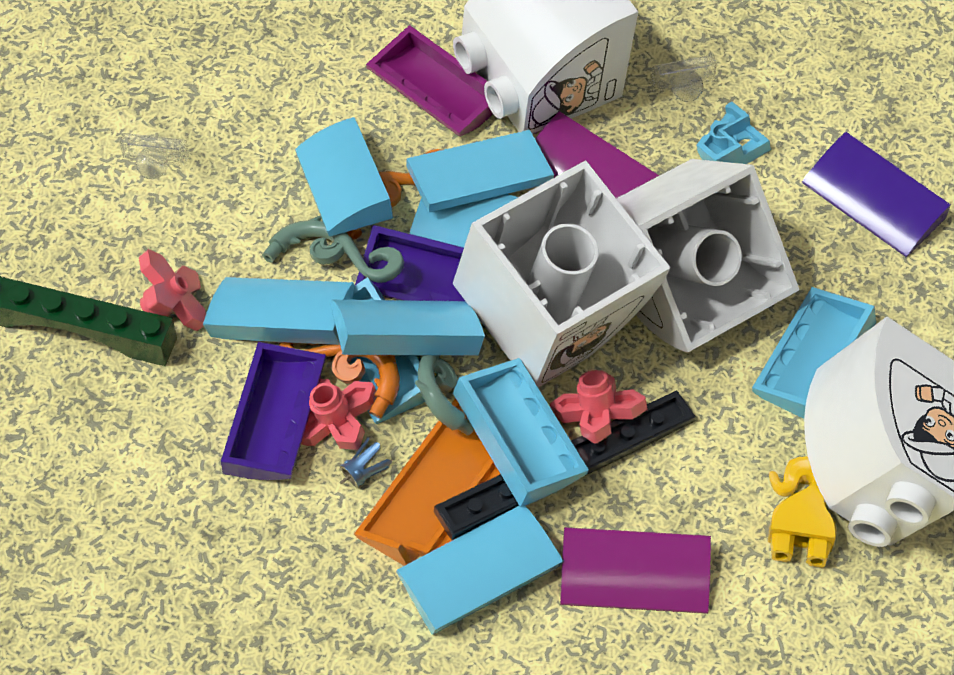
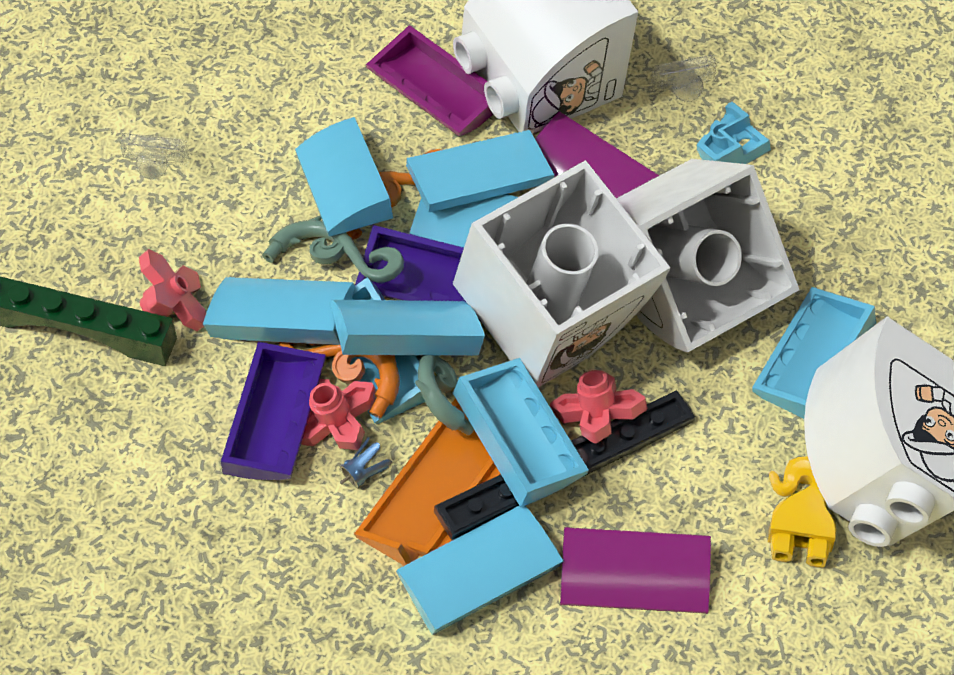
dark purple slope [802,131,951,257] -> none

